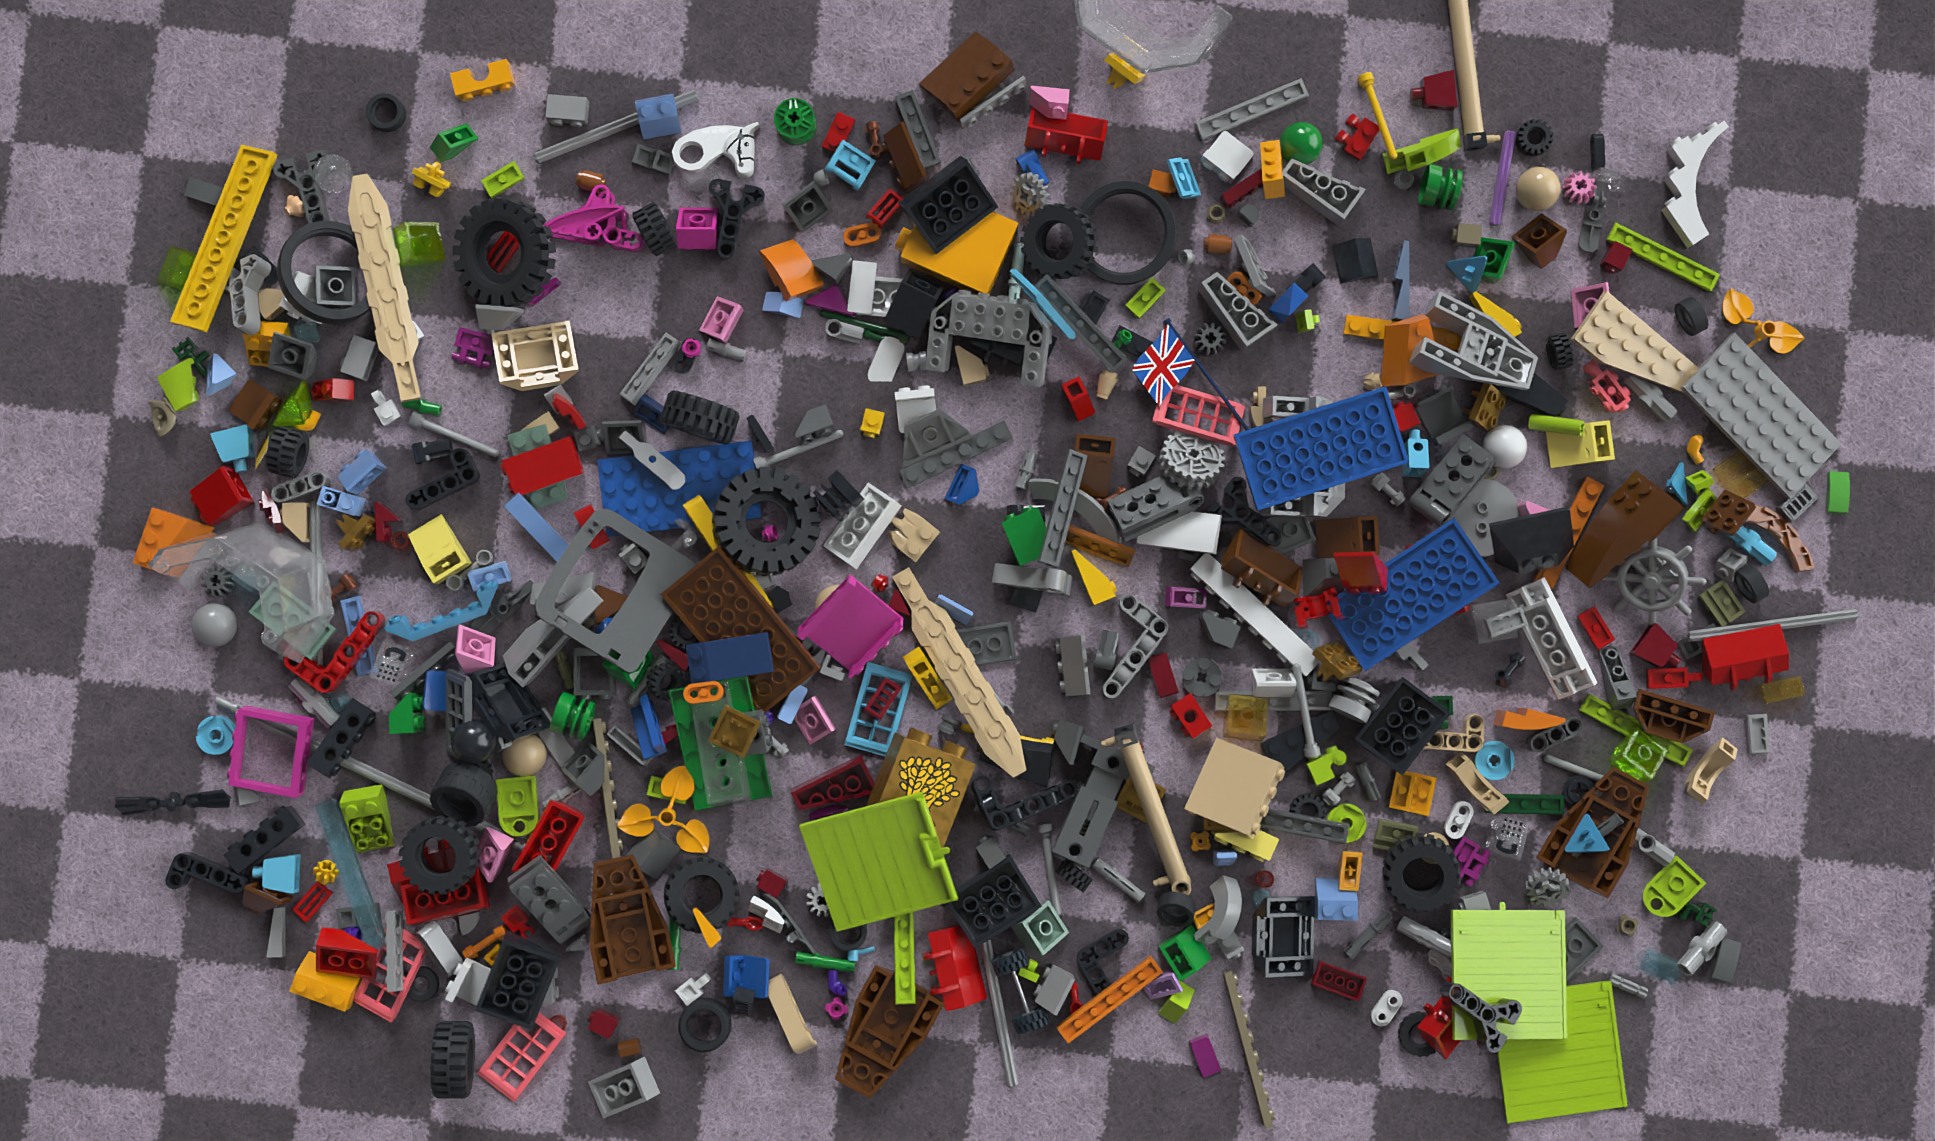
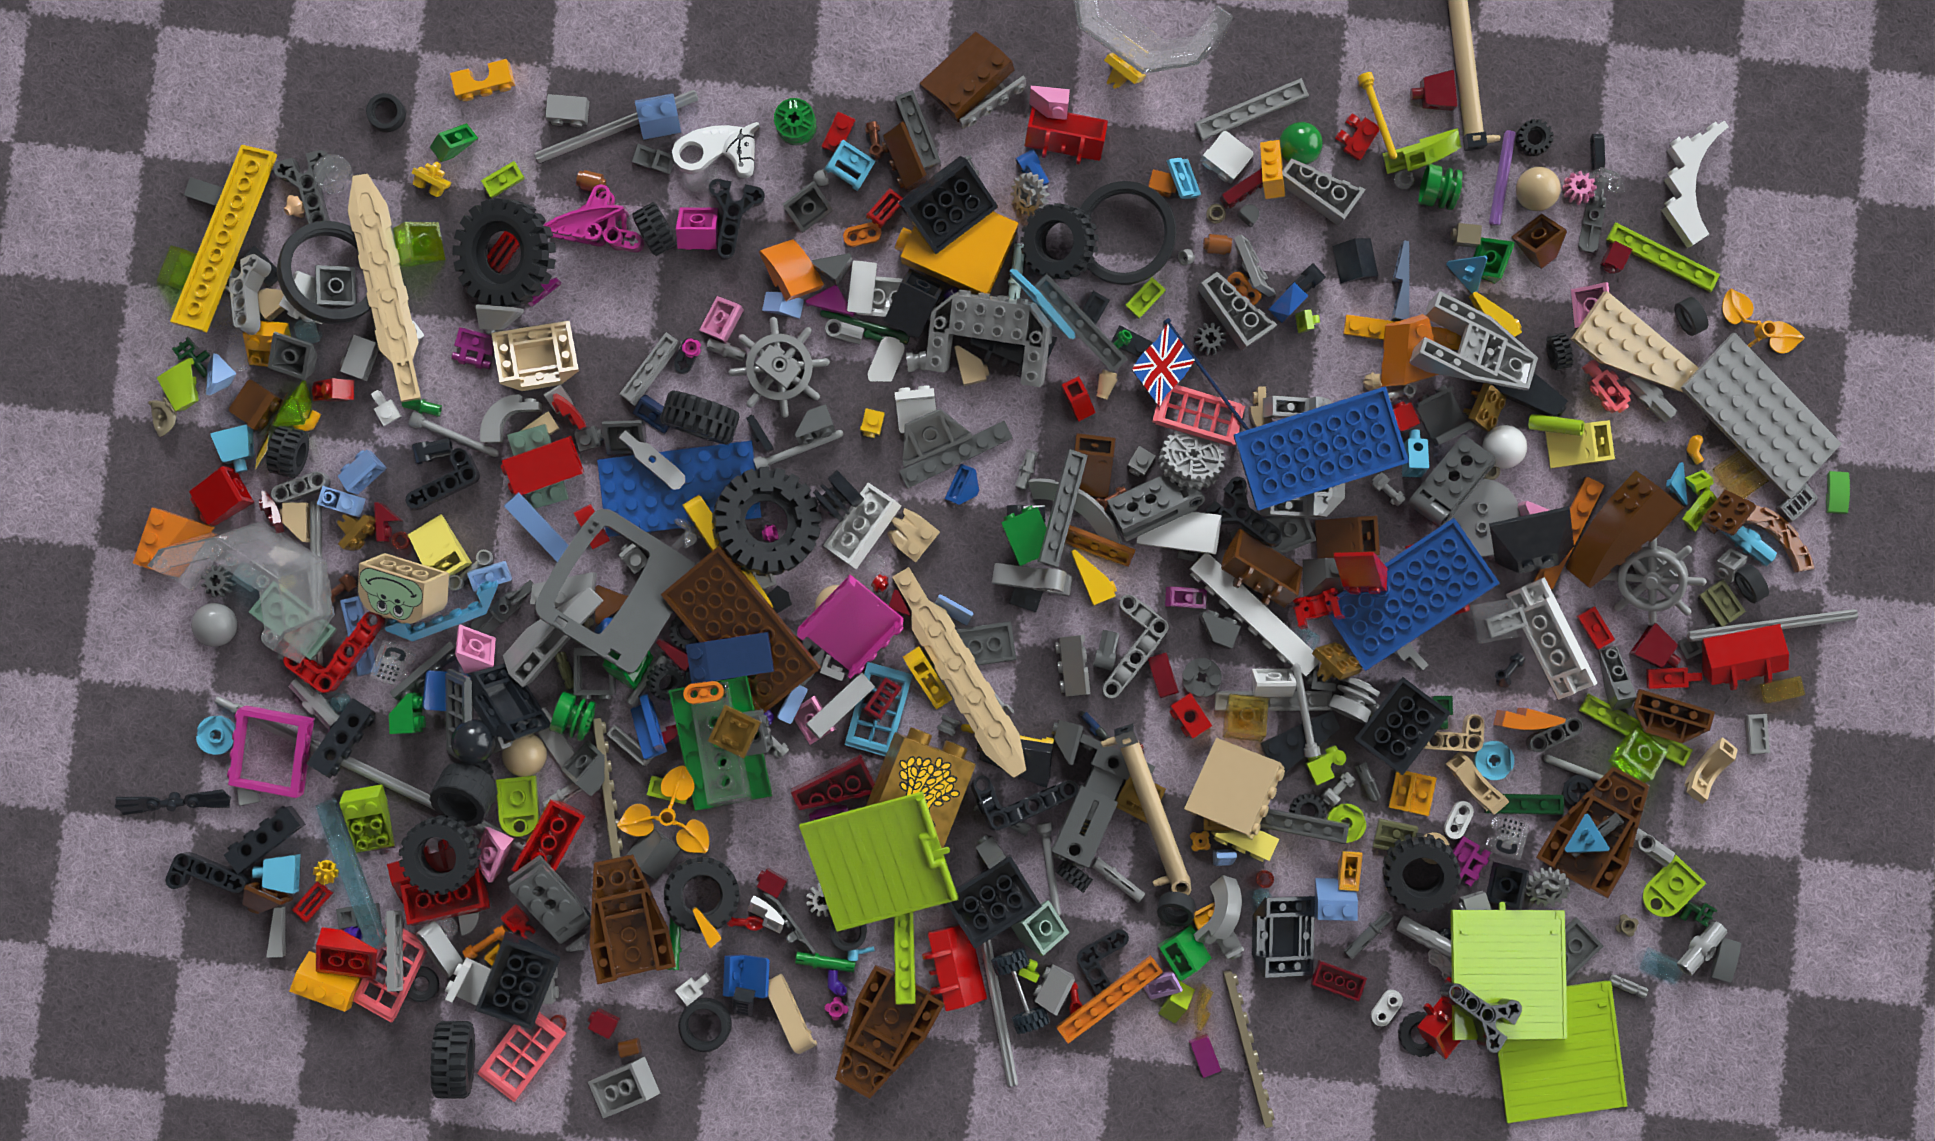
none -> brick [358,553,449,624]
none -> light grey arch [480,394,542,444]
none -> light grey piece [729,317,830,418]
none -> light grey tile [805,673,875,739]
none -> piece [1080,711,1110,740]
none -> clear yellow slope [1193,983,1214,1031]
none -> black slope [1486,862,1529,909]

